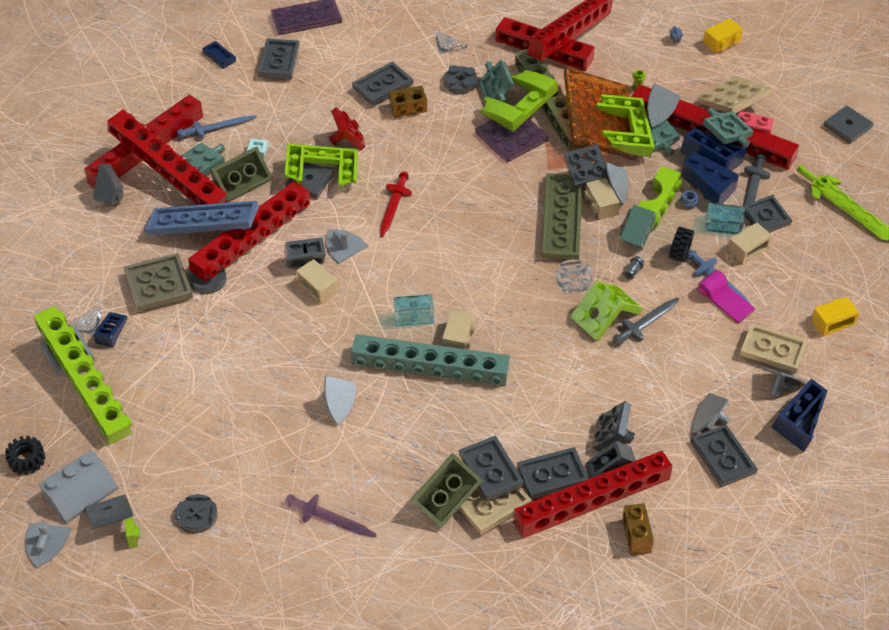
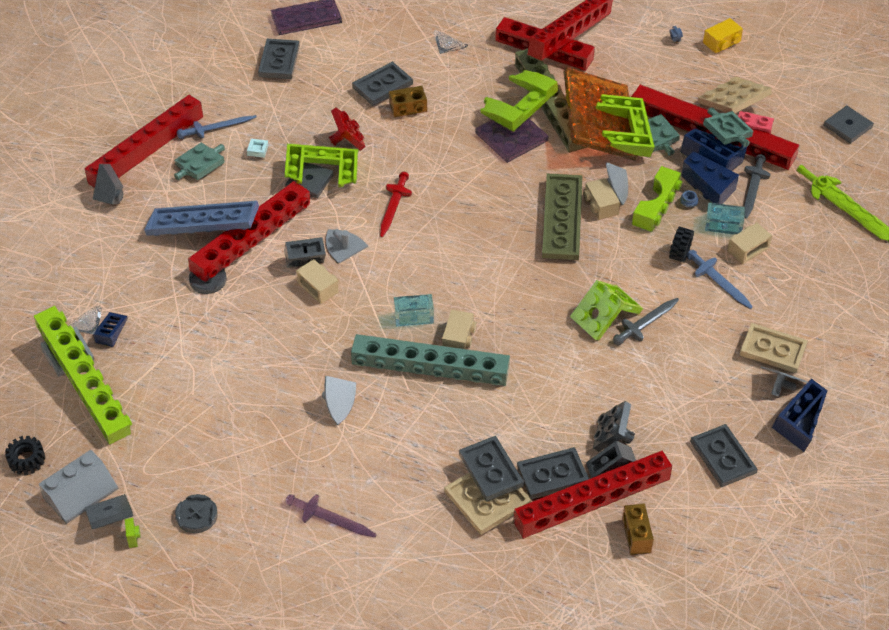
light grey shield [25,521,71,568] -> none
red brick [107,109,227,205] -> none
dark tan plate [124,253,193,312] -> none
dark blue tile [202,41,236,69] -> none
olive slope [210,146,273,202] -> none
olive slope [411,453,483,528] -> none
dark grey plate [444,65,478,94] -> none
sand green plate [478,60,514,103] -> none
clear plate [555,259,593,293] -> none
dark grey plate [563,144,609,188] -> none
sand green brick [619,205,657,249] -> none
dark grey pin [623,256,644,280] -> none
lime pin [632,70,646,91] -> none
light grey shield [647,83,681,127] -> none
light grey shield [692,393,730,435] -> none
dark pink door [698,269,755,324] -> none
dark grey tile [741,195,792,233] -> none
yellow piece [811,296,860,336] -> none

